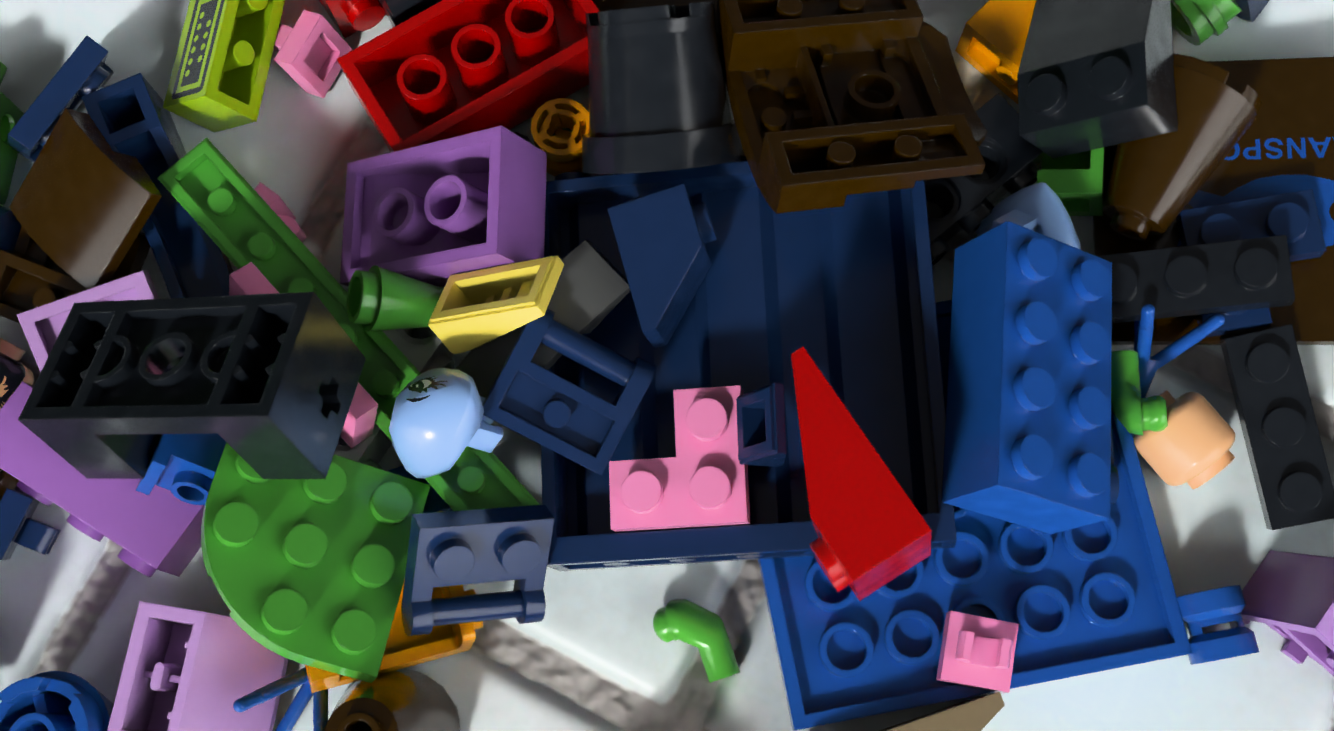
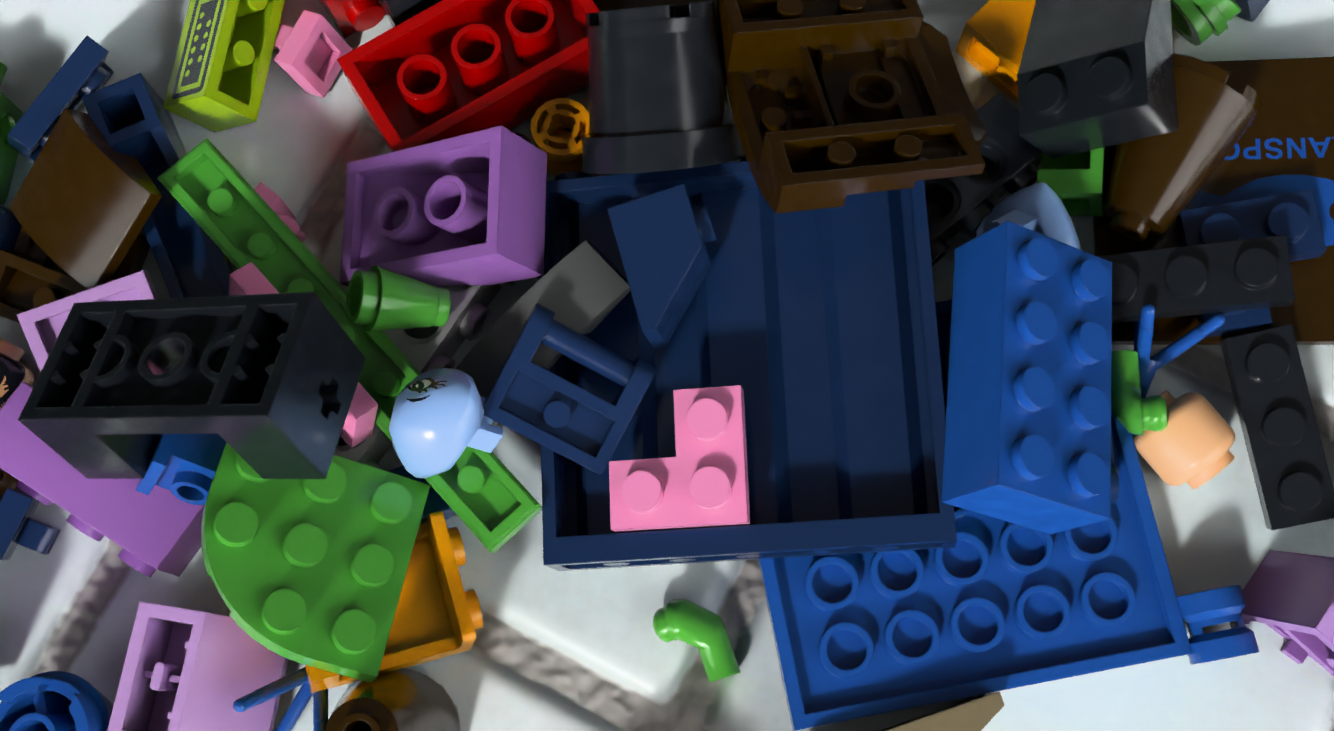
dark blue plate [401,504,555,636] -> none
light yellow slope [428,255,564,354] -> none
dark blue slope [736,382,787,467] -> none
red slope [791,346,932,601] -> none
bright pink tile [936,611,1019,694] -> none

